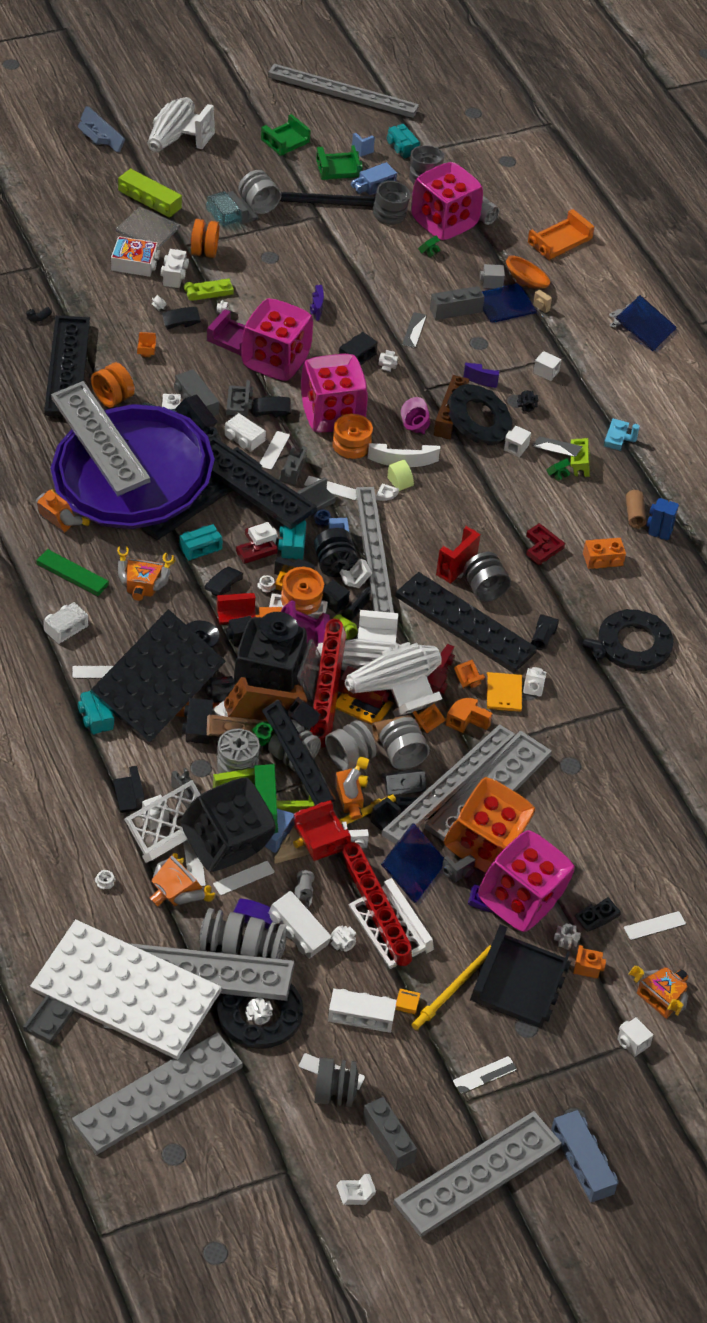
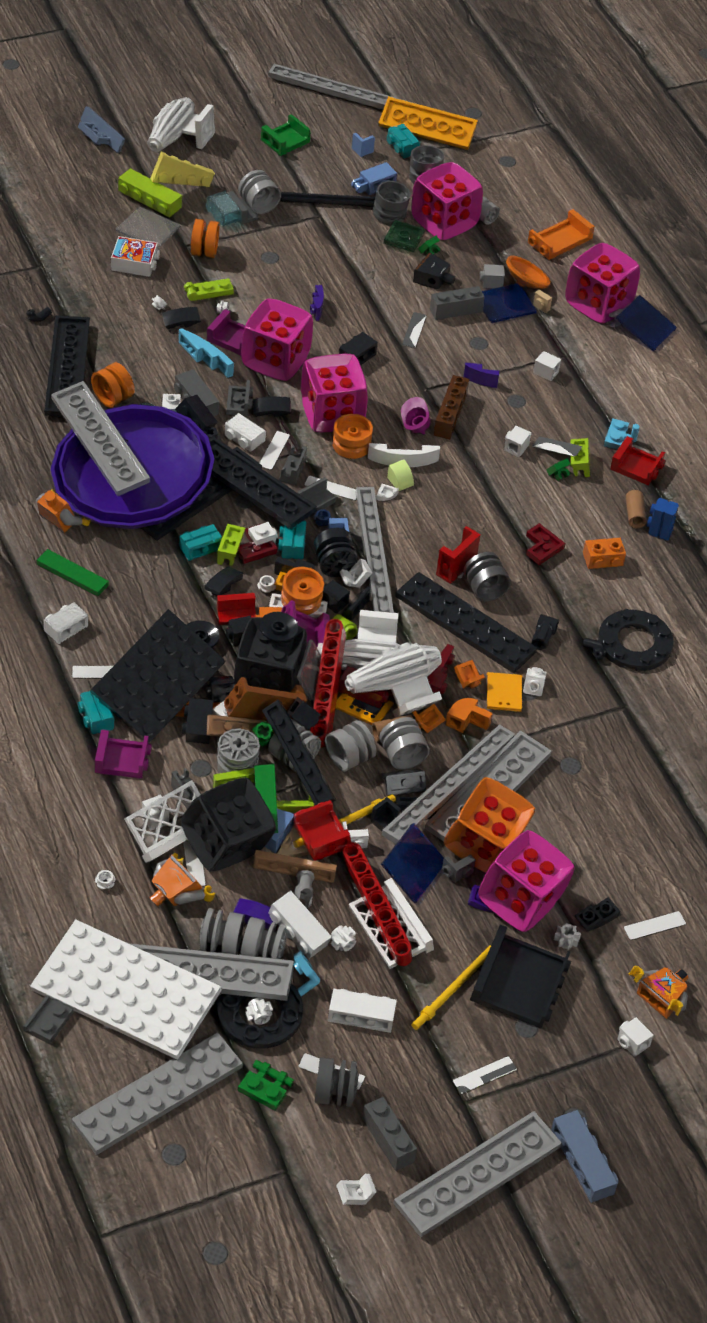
black panel [114,766,144,813] -> none
torso [117,546,175,601] -> none
orange bracket [137,332,156,357] -> none
white brick [161,249,189,288] -> none
white sticker [213,861,275,895] -> none
green panel [316,145,362,180] -> none
torso [336,757,369,820] -> none
white gear [379,350,398,372] -> none
light orange tile [395,989,420,1015] -> none
black plate [447,384,512,446] -> none
black gear [517,390,539,412] -> none
orange brick [573,945,606,979] -> none
none -> magenta panel [95,730,152,778]
none -> light yellow wing [150,152,215,187]
none -> medium azure slope [178,328,234,378]
none -> lime hinge [217,524,245,566]
none -> green plate [238,1060,295,1111]
none -> medium nougat tile [253,850,337,883]
none -> medium azure plate [293,950,320,996]
none -> light orange plate [378,96,478,150]
none -> clear green plate [383,220,425,253]
none -> black torso [413,252,456,289]
none -> dark pink piece [565,243,640,323]
none -> red panel [610,436,666,486]

